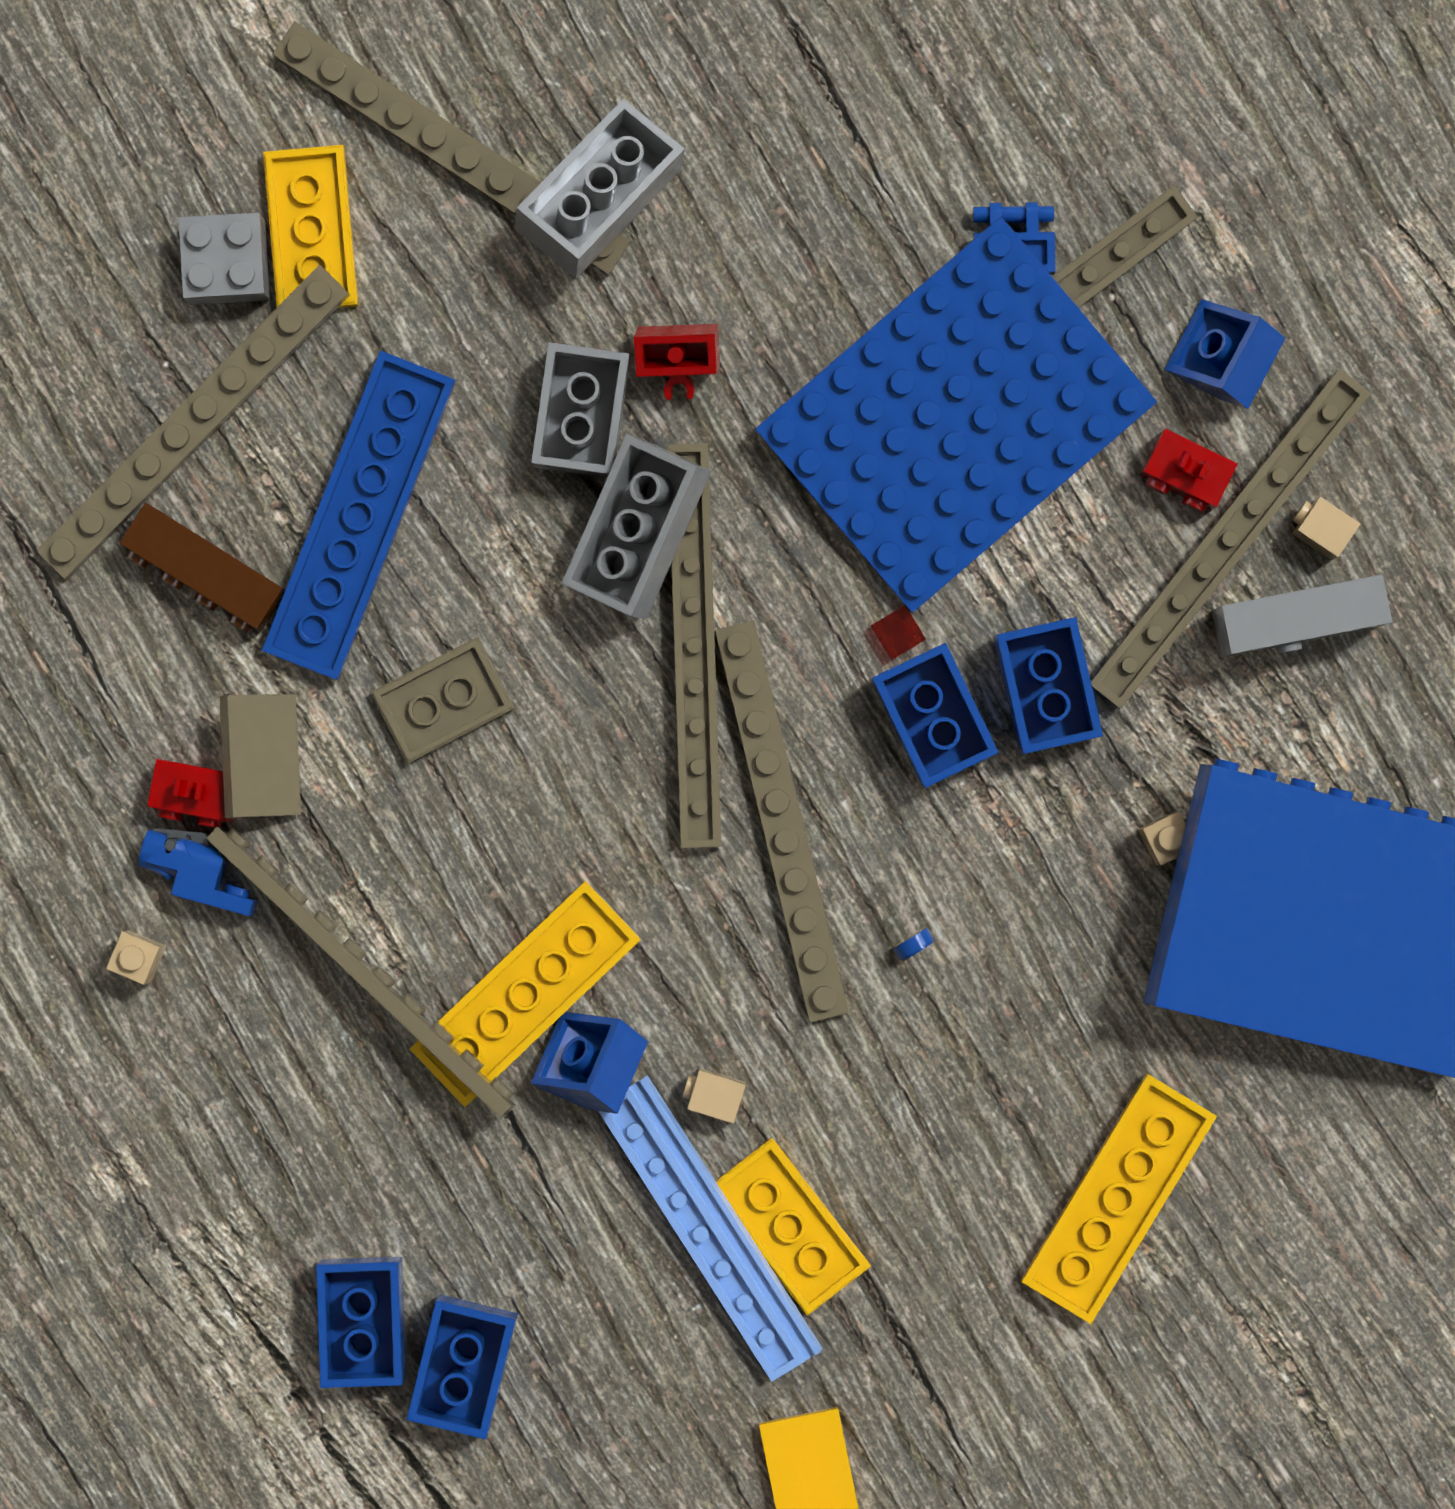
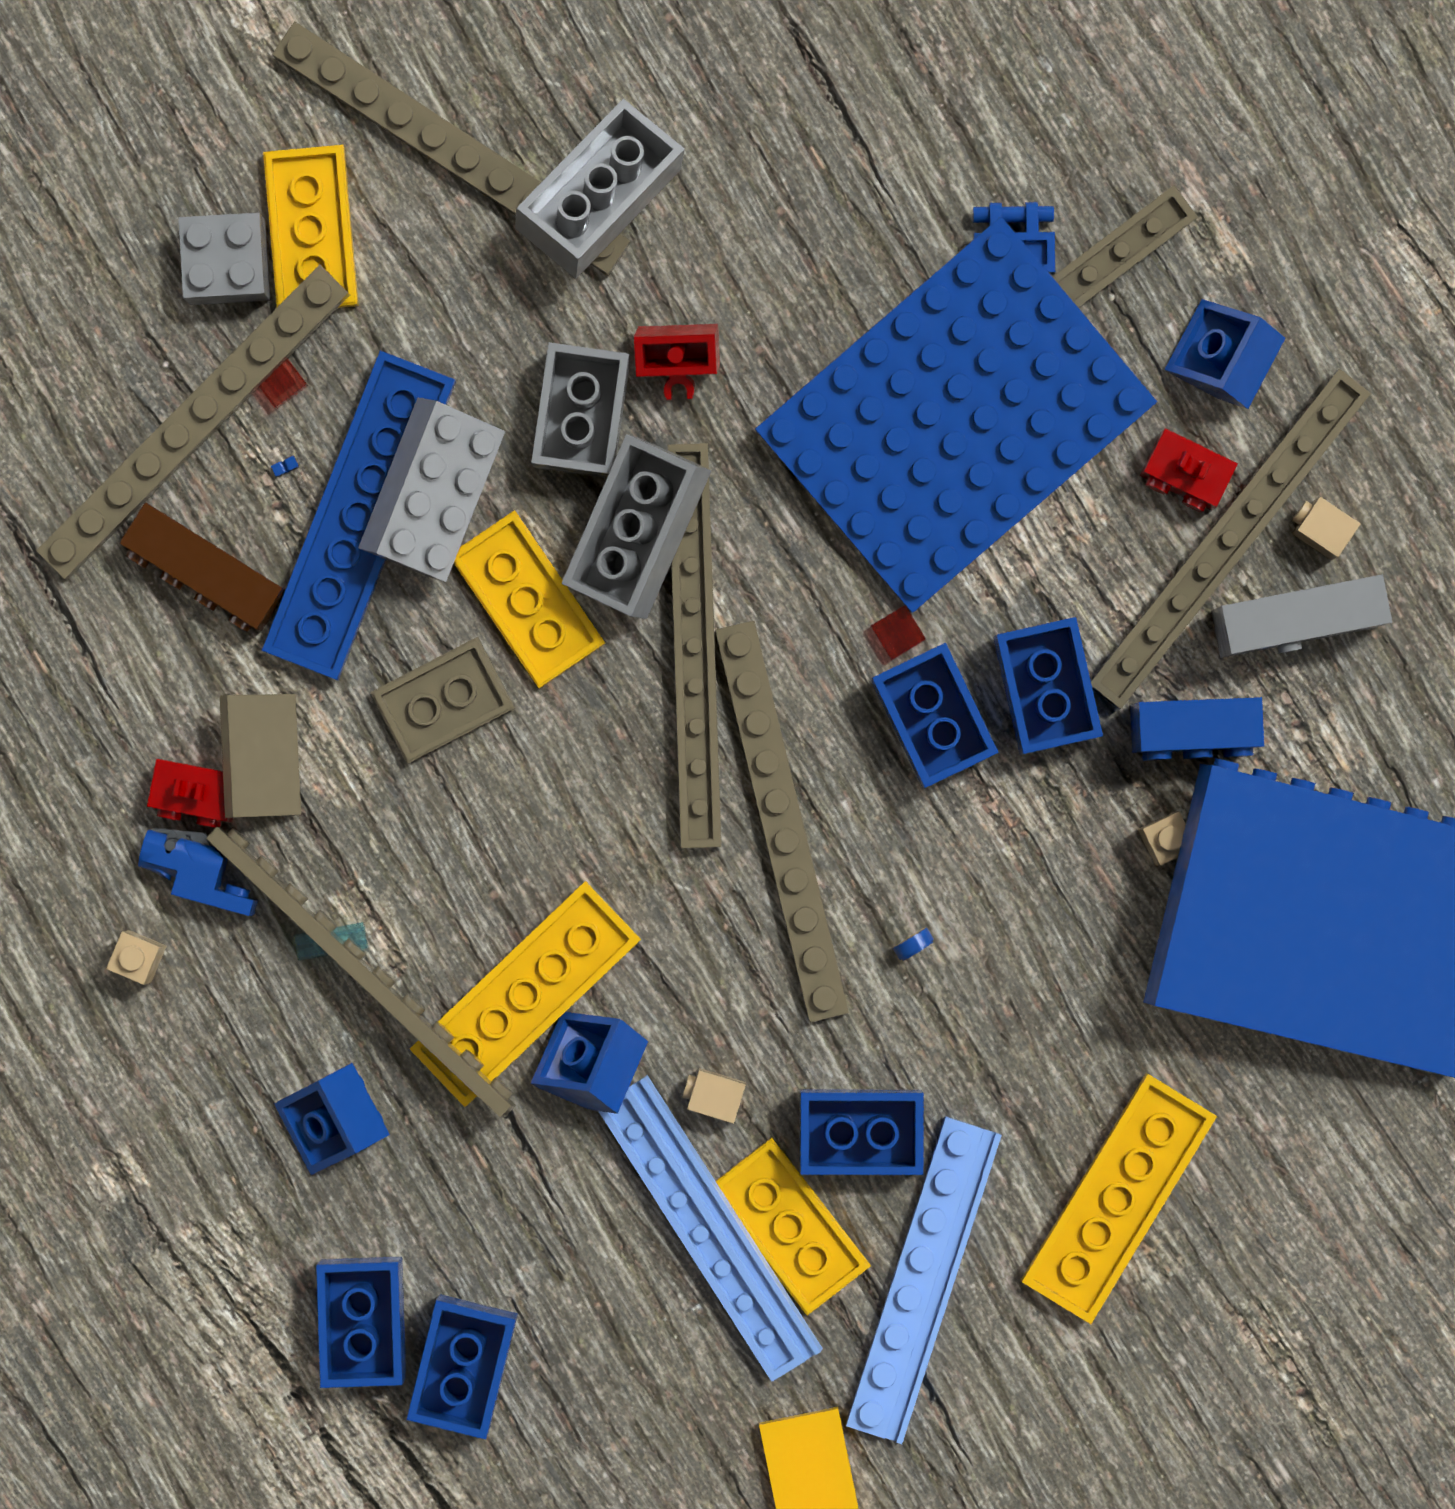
none -> clear red tile [259,358,309,409]
none -> blue piece [271,455,299,477]
none -> blue slope [274,1063,390,1175]
none -> clear light blue piece [293,922,369,961]
none -> light grey brick [358,397,505,582]
none -> yellow tile [454,510,606,689]
none -> blue brick [800,1089,924,1175]
none -> light blue plate [846,1116,1002,1444]
none -> blue brick [1130,697,1264,761]

